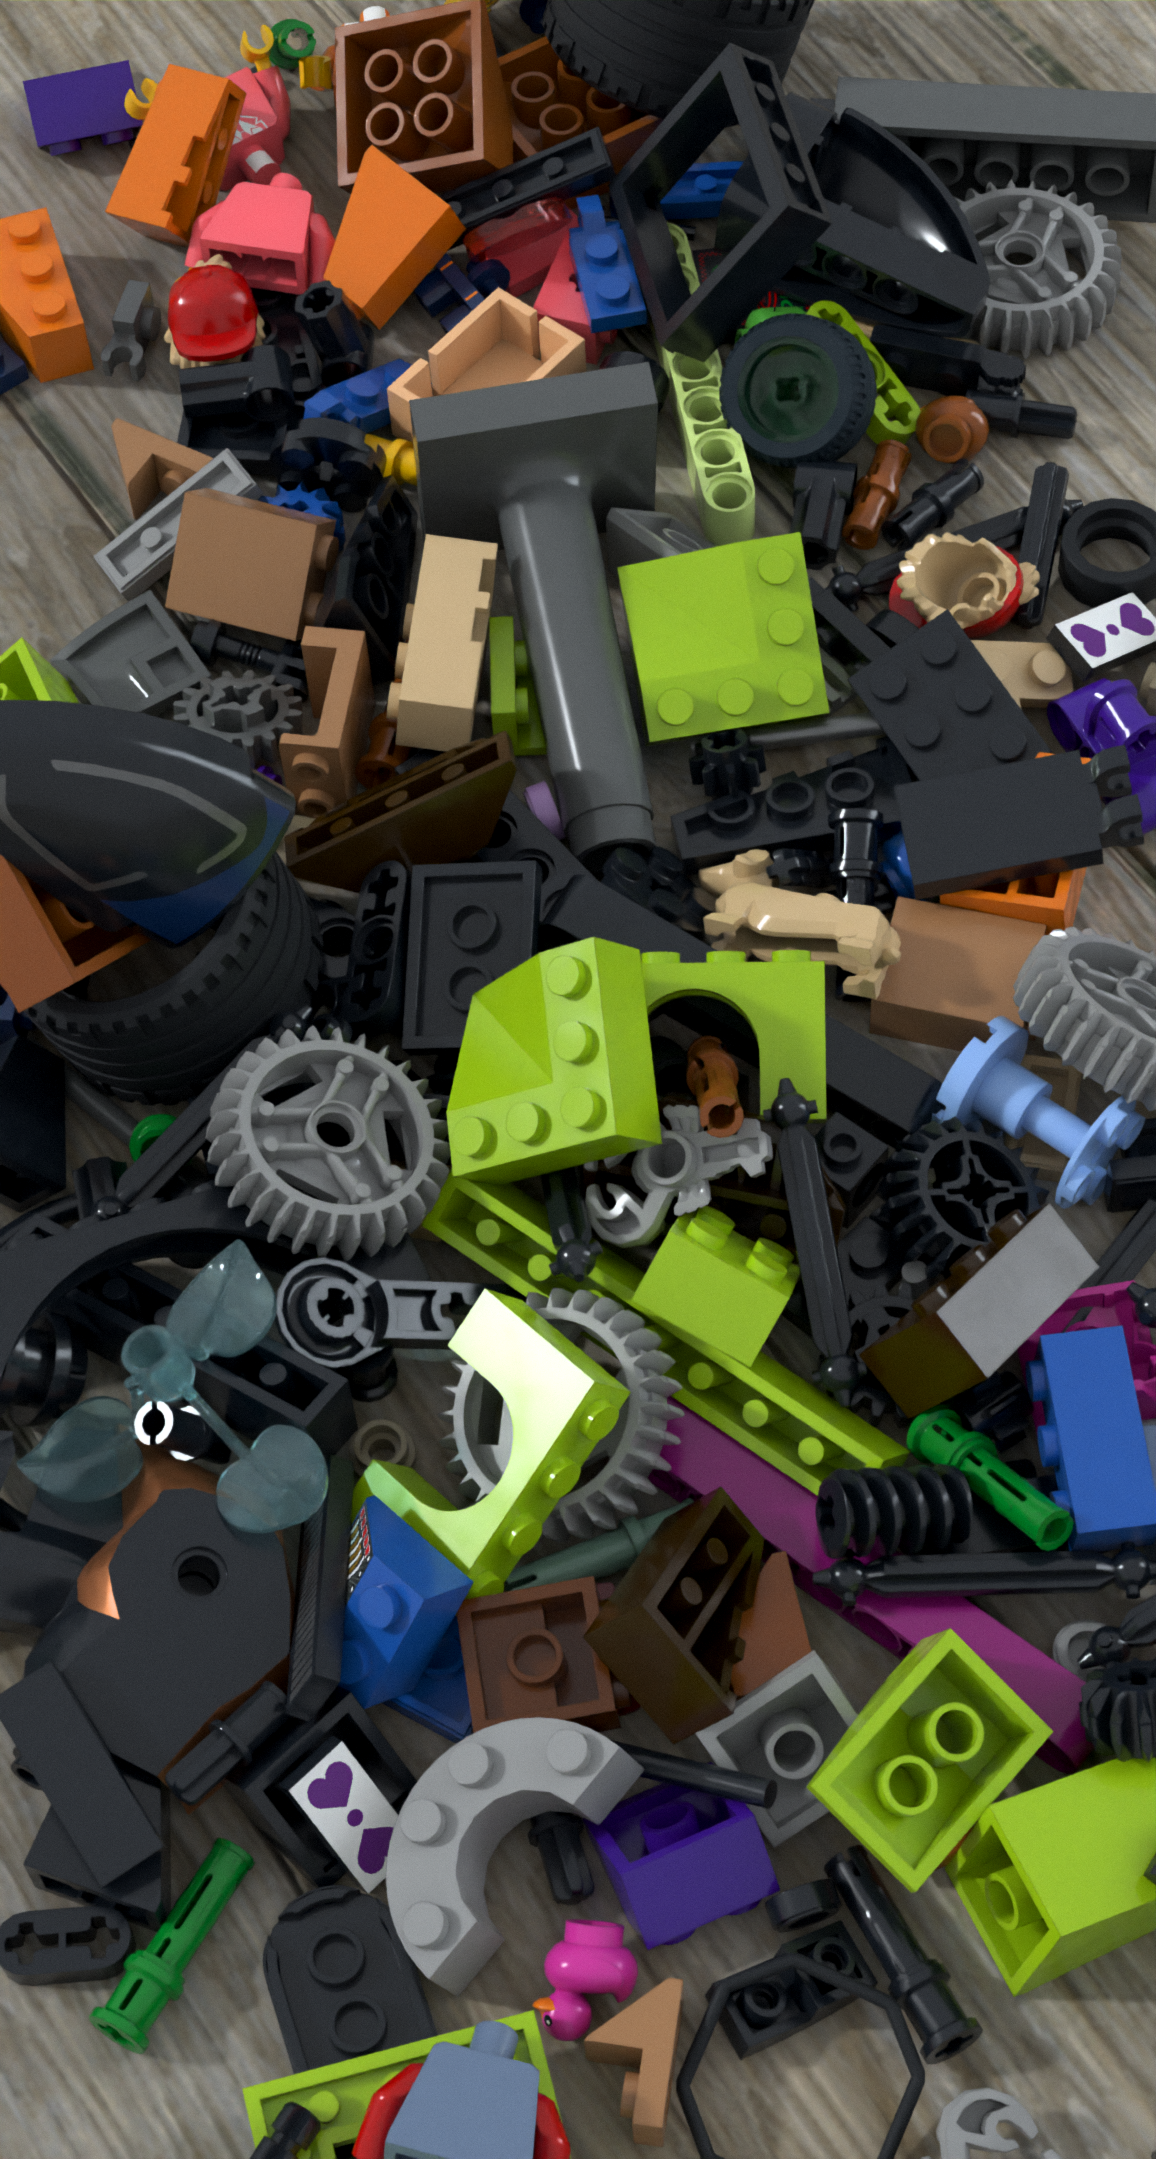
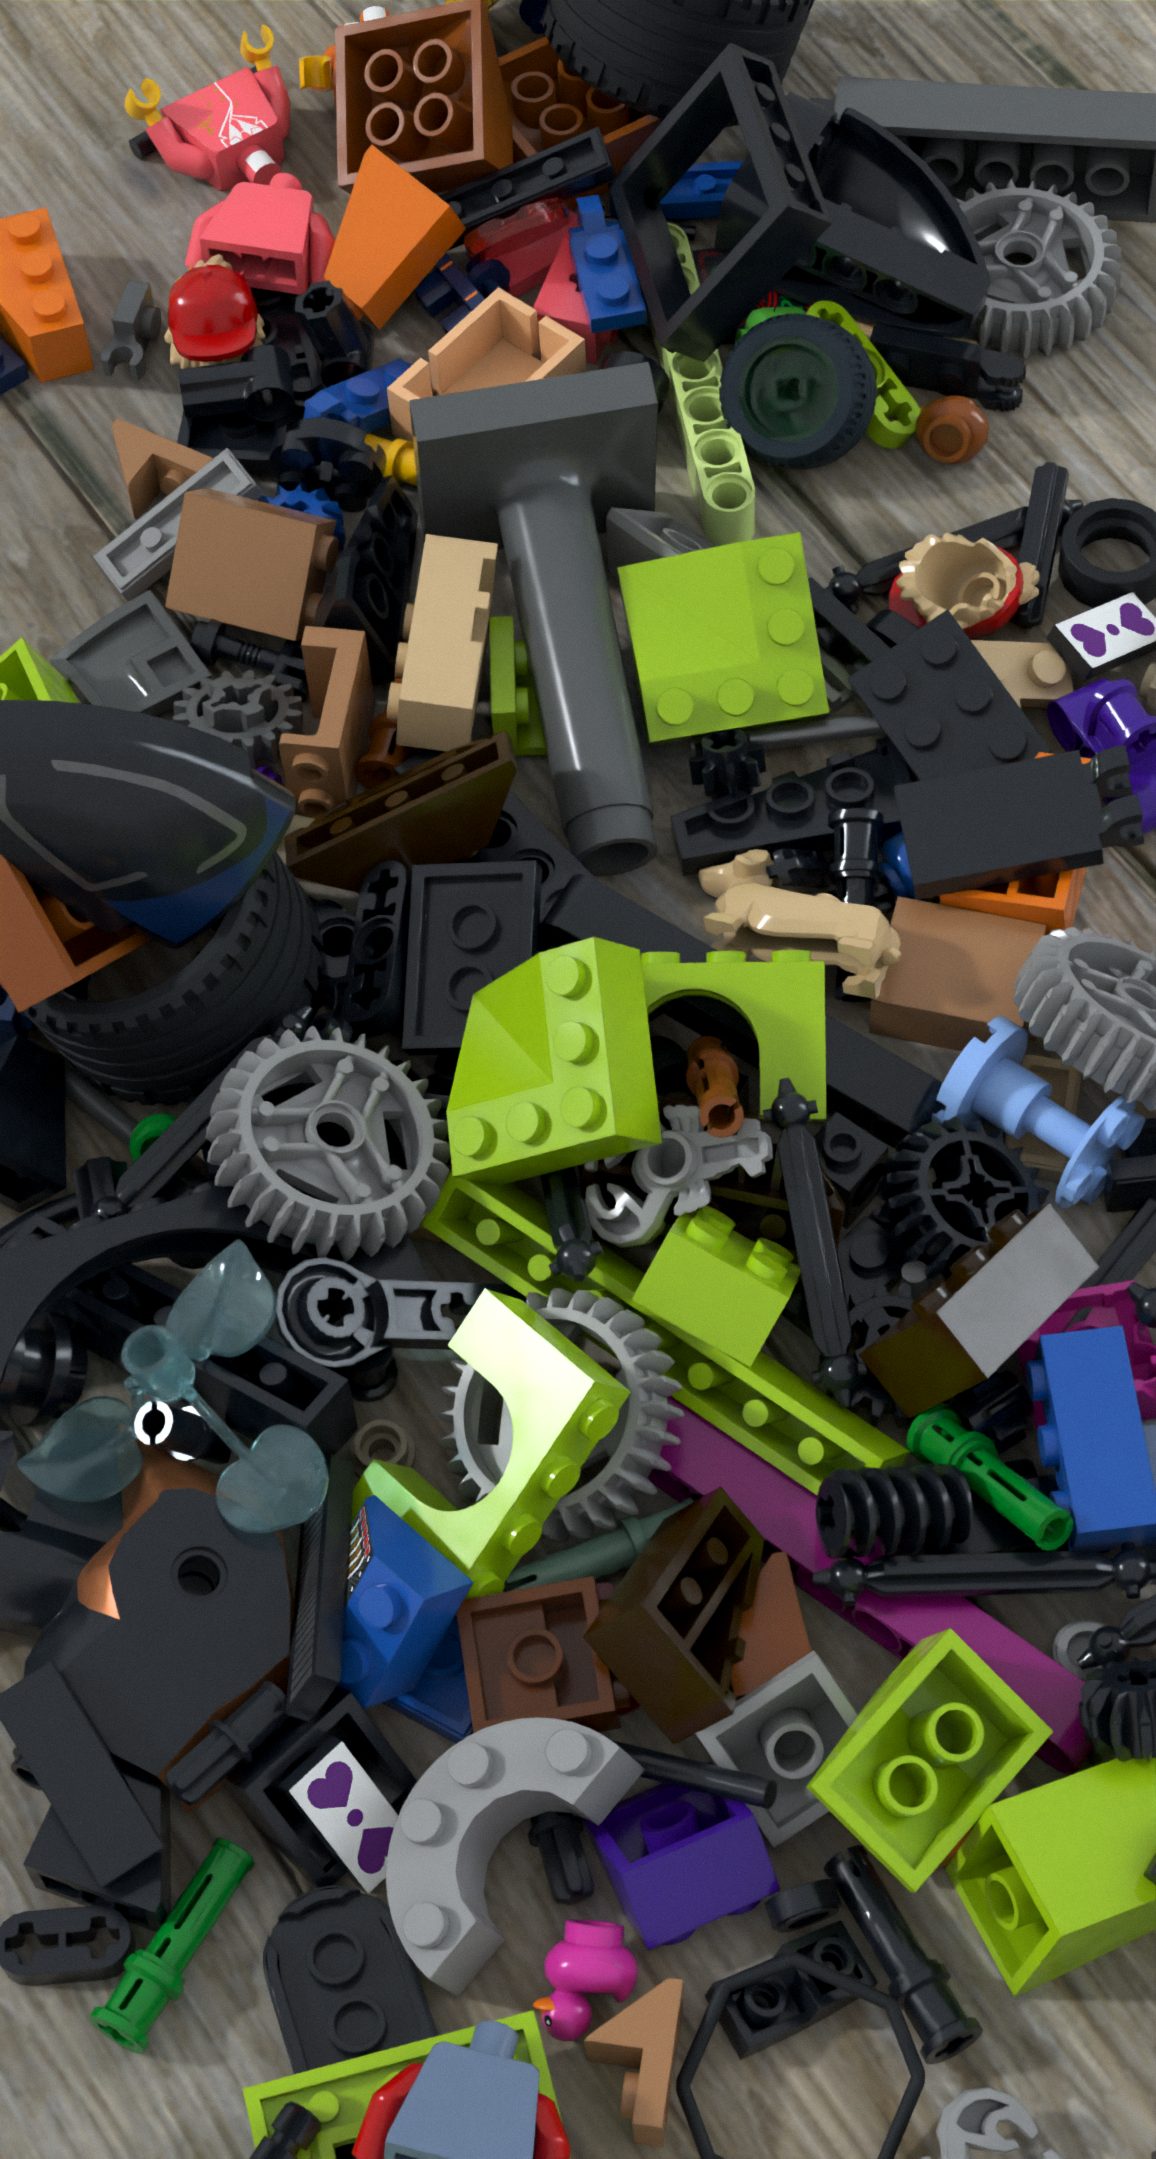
dark purple slope [23,60,143,156] -> none
orange wedge [105,64,247,248] -> none
green pin [264,19,316,69] -> none
lavender tile [523,781,566,840] -> none
black plate [598,846,717,941] -> none
black piece [789,460,858,570] -> none
dark orange pin [842,440,912,550] -> none
black pin [881,459,984,551] -> none
black axle [965,389,1078,439] -> none

